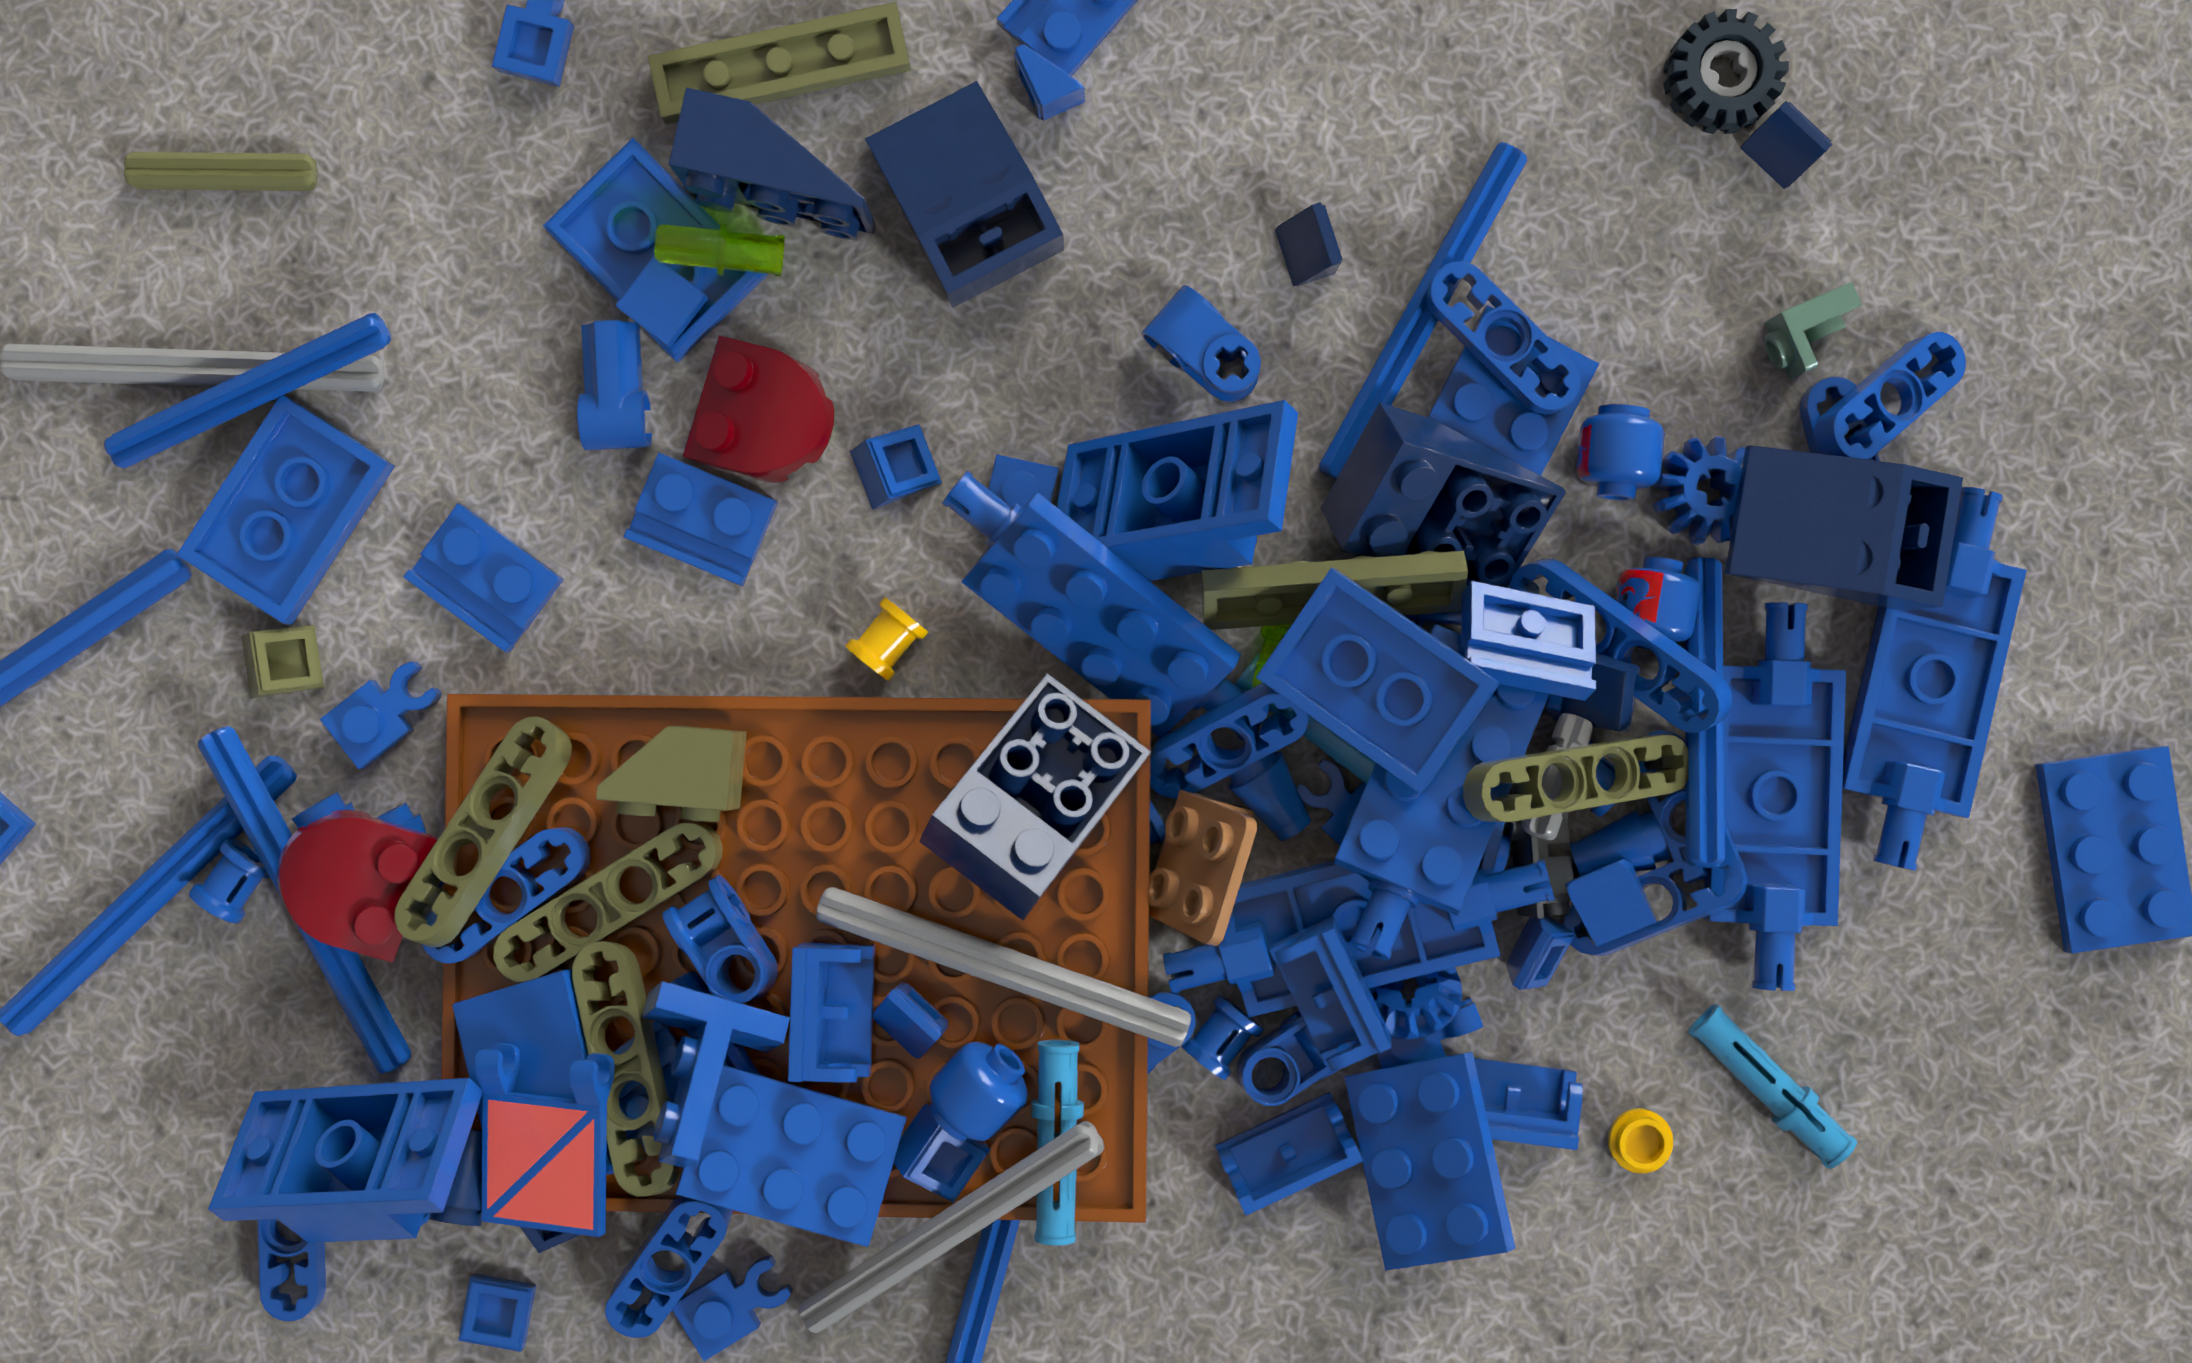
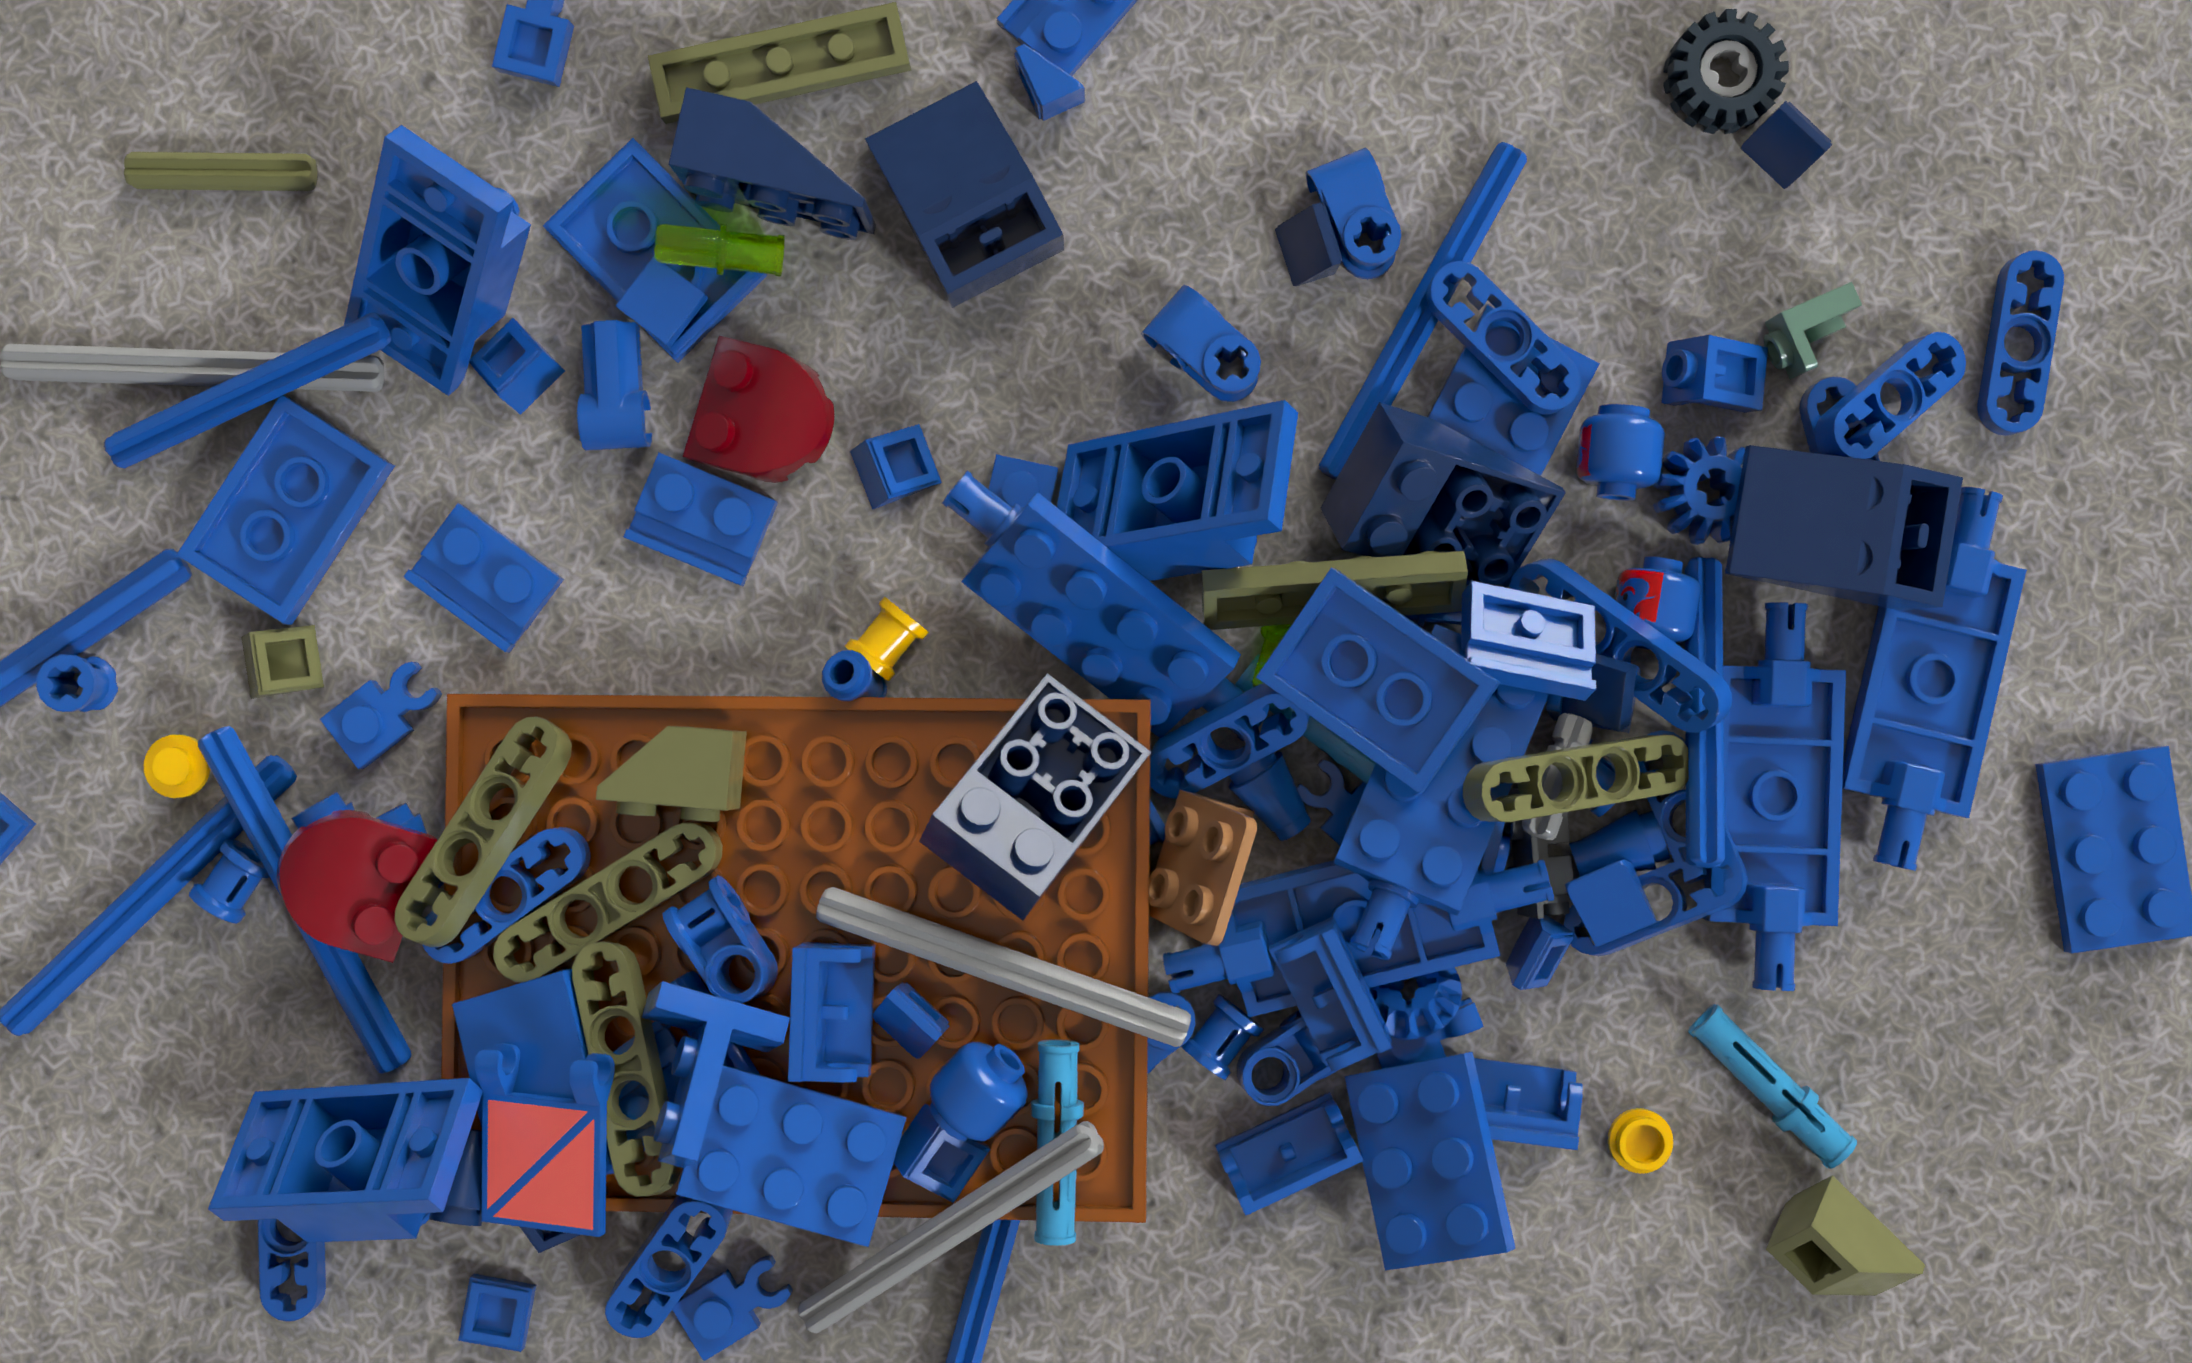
none -> blue bush [36,654,118,712]
none -> yellow plate [144,734,211,798]
none -> blue brick [344,125,531,396]
none -> blue slope [469,318,565,415]
none -> blue pin [822,650,887,701]
none -> blue piece [1305,147,1401,280]
none -> blue bracket [1661,335,1768,413]
none -> olive slope [1766,1175,1925,1296]
none -> blue beam [1977,250,2064,436]

